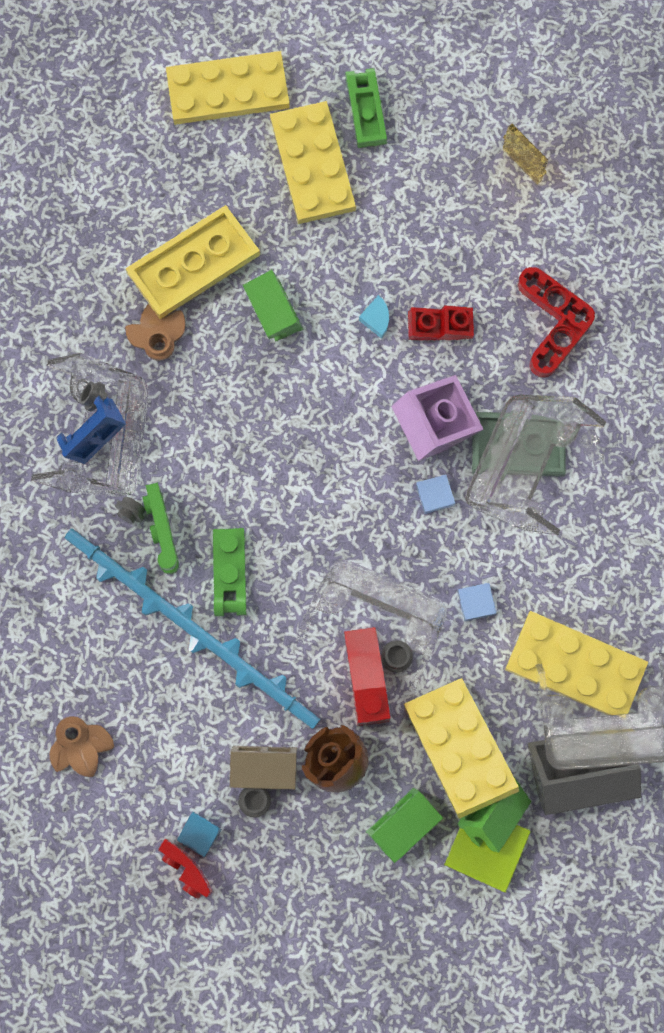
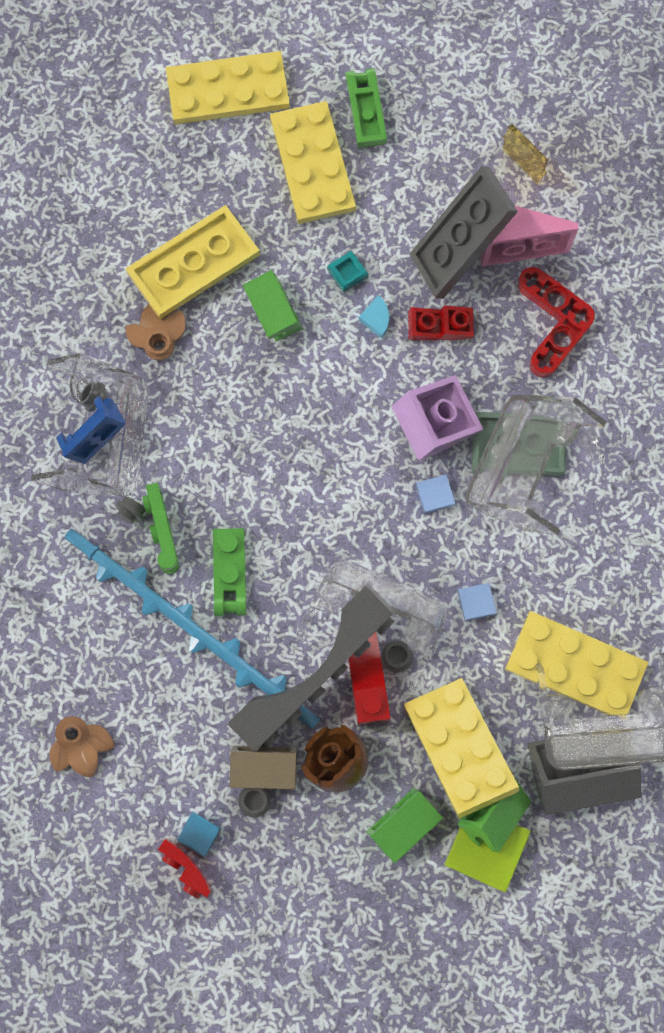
none -> dark grey arch [227,583,395,752]
none -> teal tile [327,250,368,293]
none -> dark grey plate [410,166,518,299]
none -> bright pink slope [480,205,579,267]

